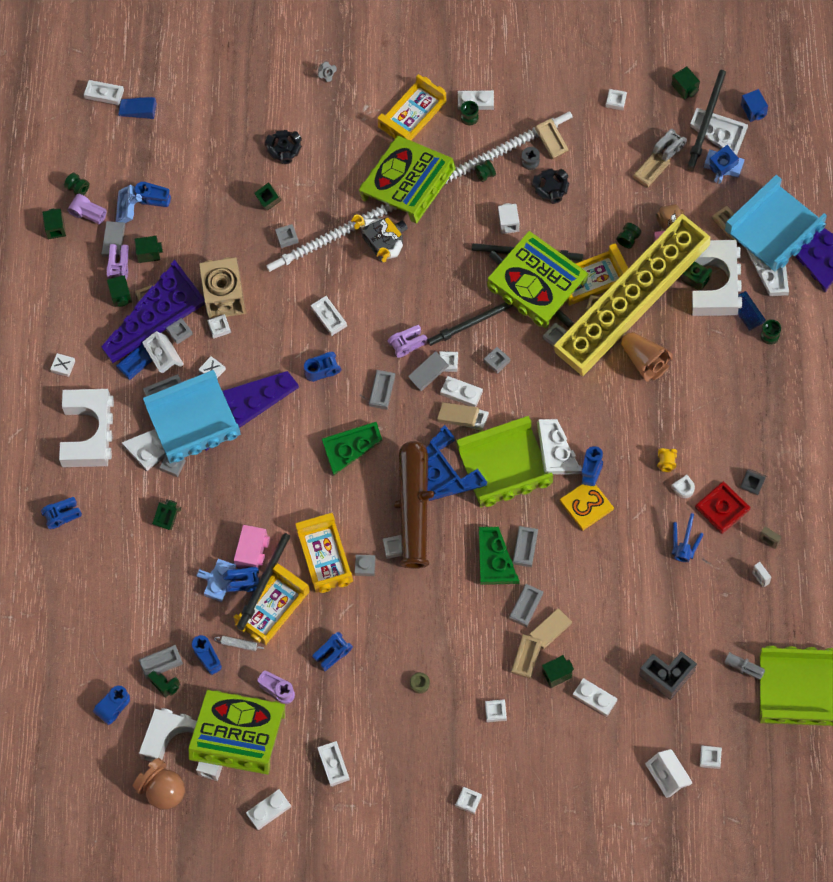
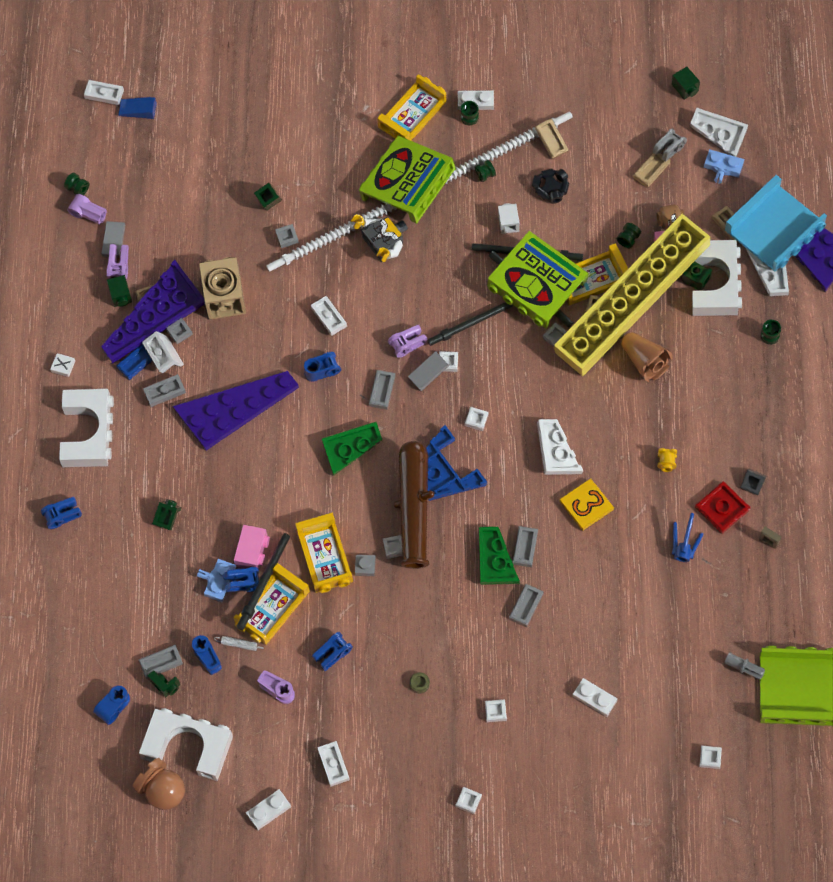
dark green brick [42,208,66,240] -> none
light blue plate [116,185,142,223] -> none
white wing [122,429,166,471] -> none
blue piece [135,182,171,207] -> none
dark green brick [135,235,163,263] -> none
medium azure panel [143,370,241,463] -> none
light grey plate [160,456,186,477] -> none
lime panel [188,690,285,775] -> none
white tile [199,356,226,378] -> none
white tile [207,314,231,339] -> none
black piece [265,130,302,164] -> none
light grey plate [318,61,337,82] -> none
tan tile [437,403,479,427] -> none
white plate [440,376,483,407] -> none
lime panel [457,416,553,508] -> none
light grey plate [484,347,510,374] -> none
tan tile [511,634,543,679] -> none
dark grey wheel [522,147,540,170] -> none
tan tile [530,608,572,650] -> none
dark green brick [542,655,574,688] -> none
blue piece [582,446,603,486] -> none
white tile [606,89,627,110] -> none
dark grey brick [639,651,697,700] -> none
white panel [645,749,692,798] -> none
white tile [671,475,695,498] -> none
pearl dark grey bar [687,70,726,170] -> none
blue brick [709,145,739,177] -> none
clear blue tile [738,291,766,331] -> none
blue brick [741,89,768,122] -> none
white tile [752,562,771,587] -> none

